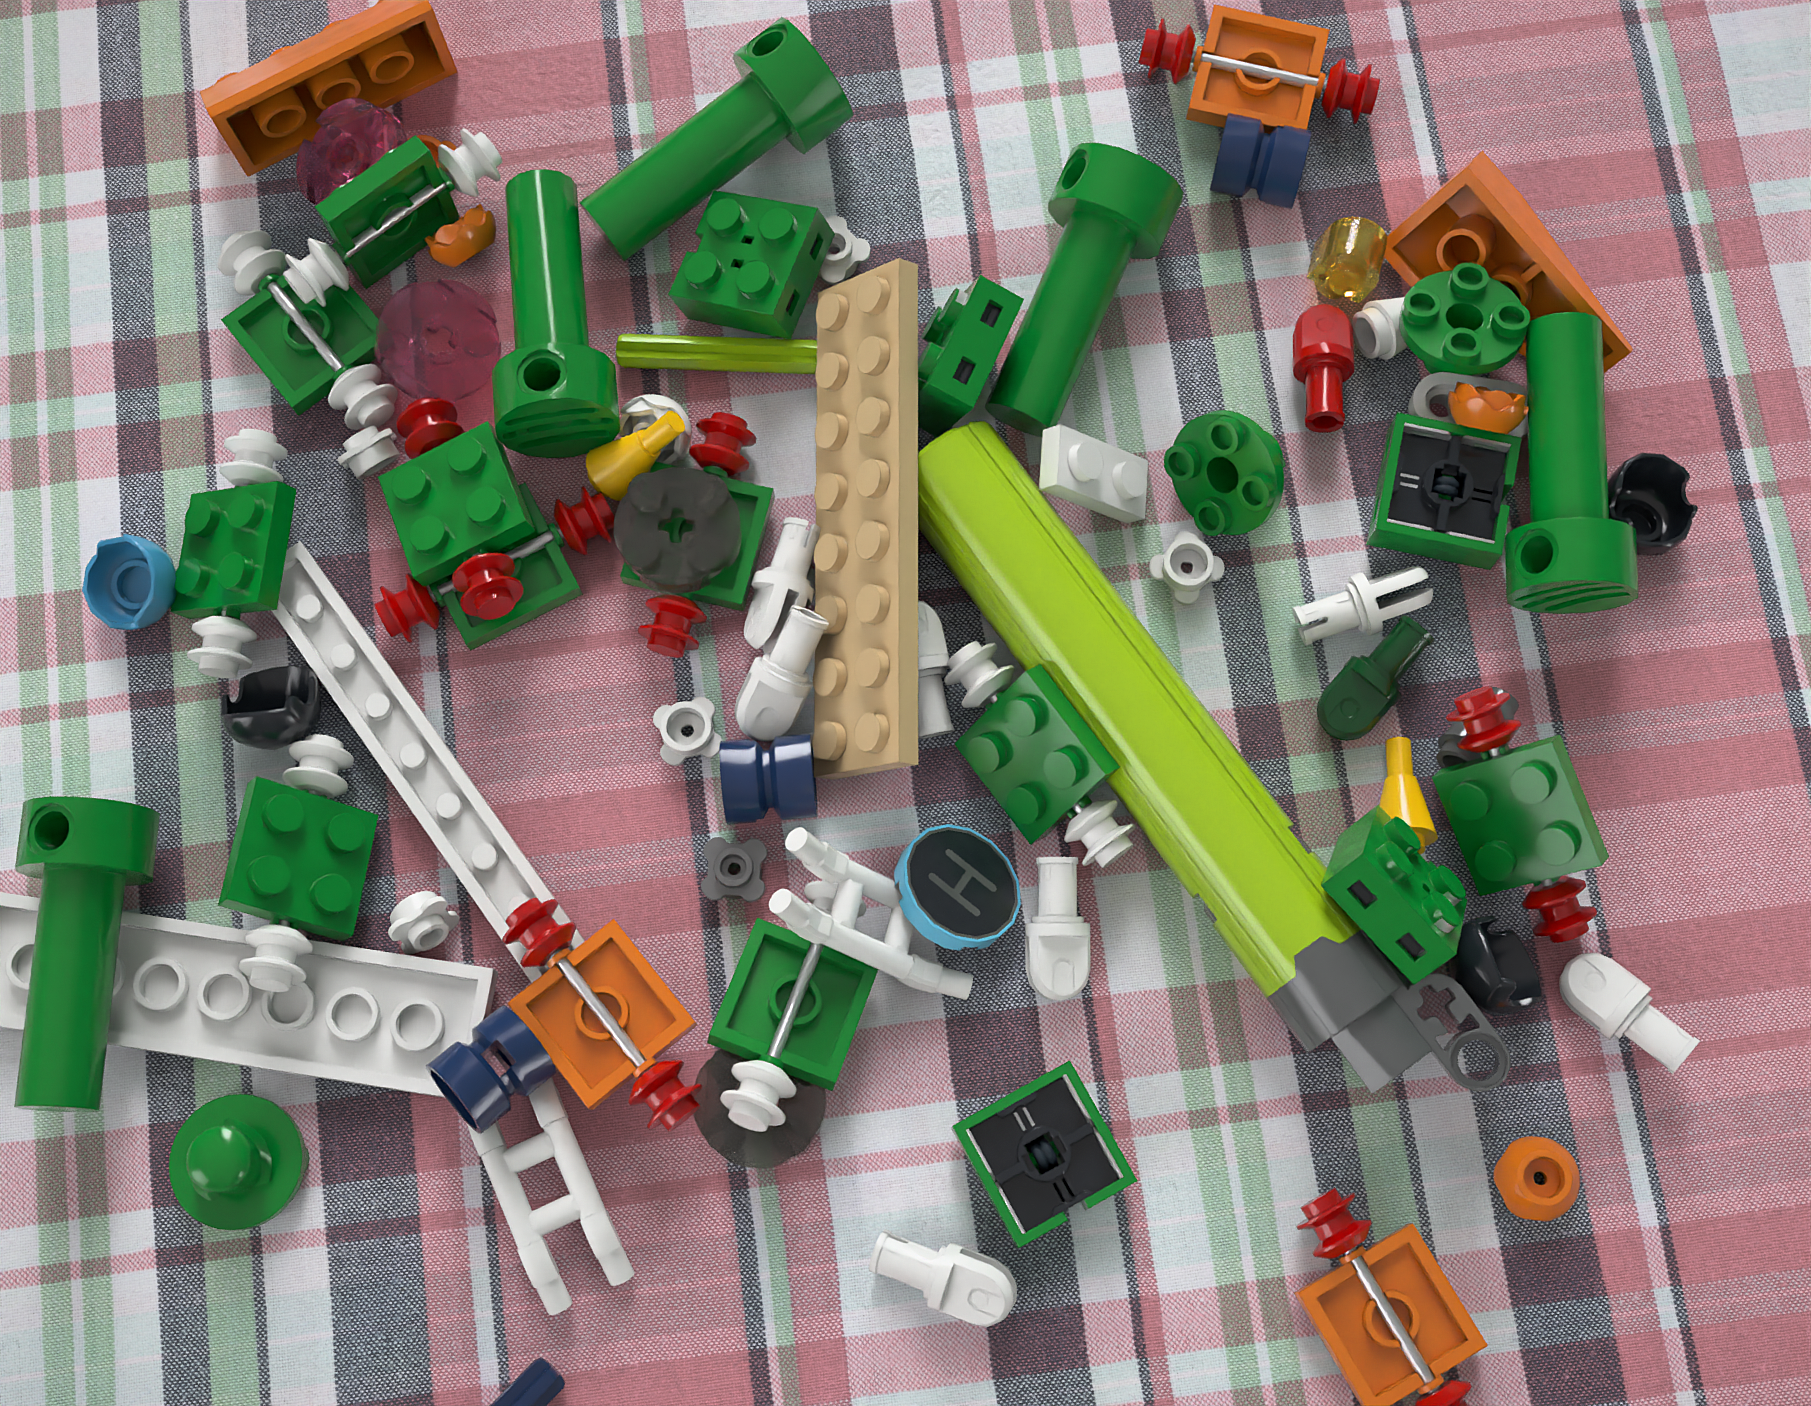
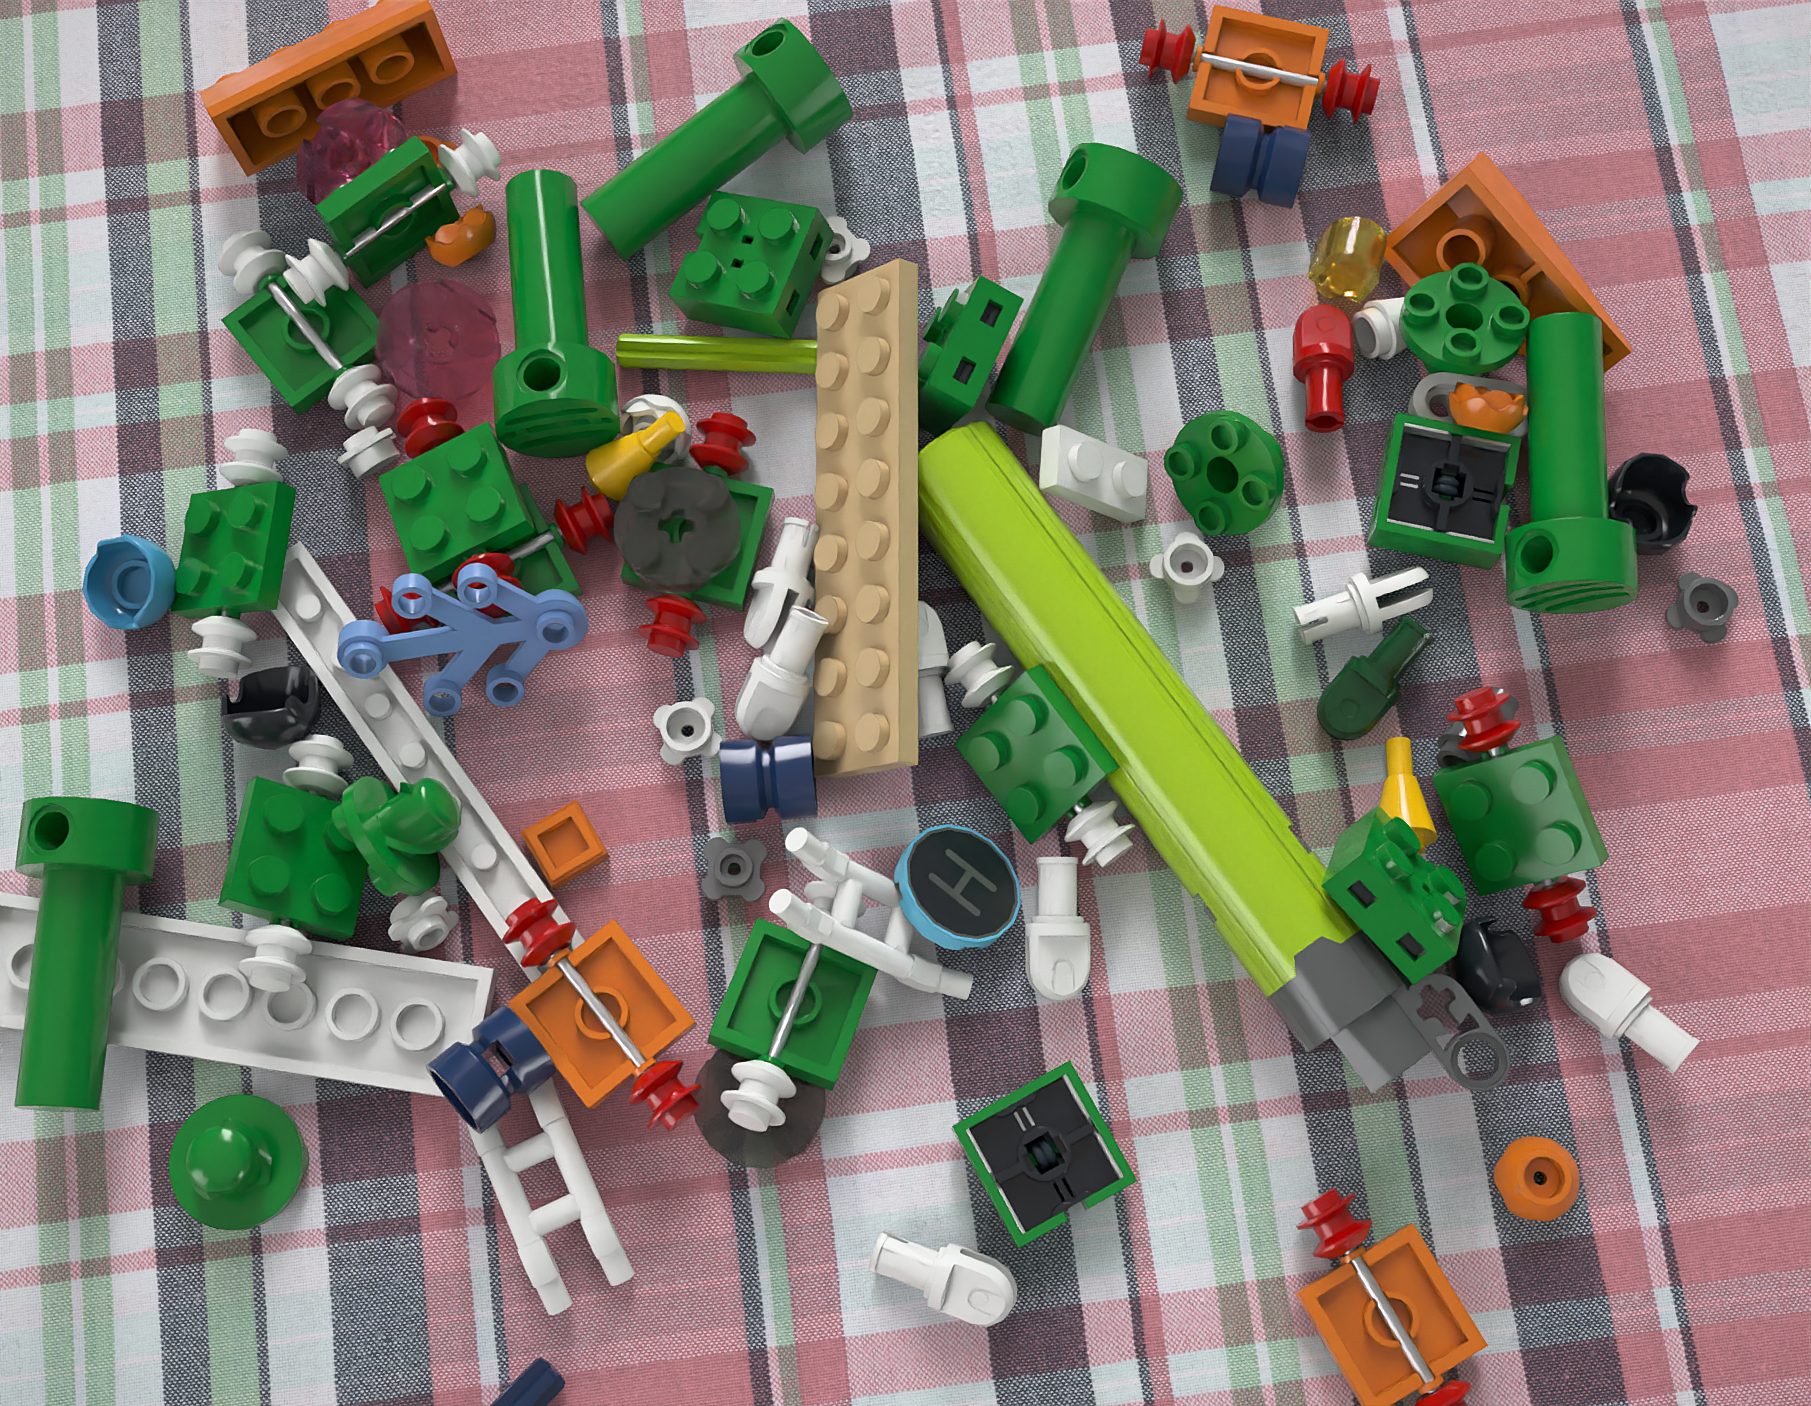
none -> green plate [332,776,461,897]
none -> medium blue plant [337,563,588,717]
none -> orange tile [520,800,610,890]
none -> flat silver plate [1665,572,1739,644]

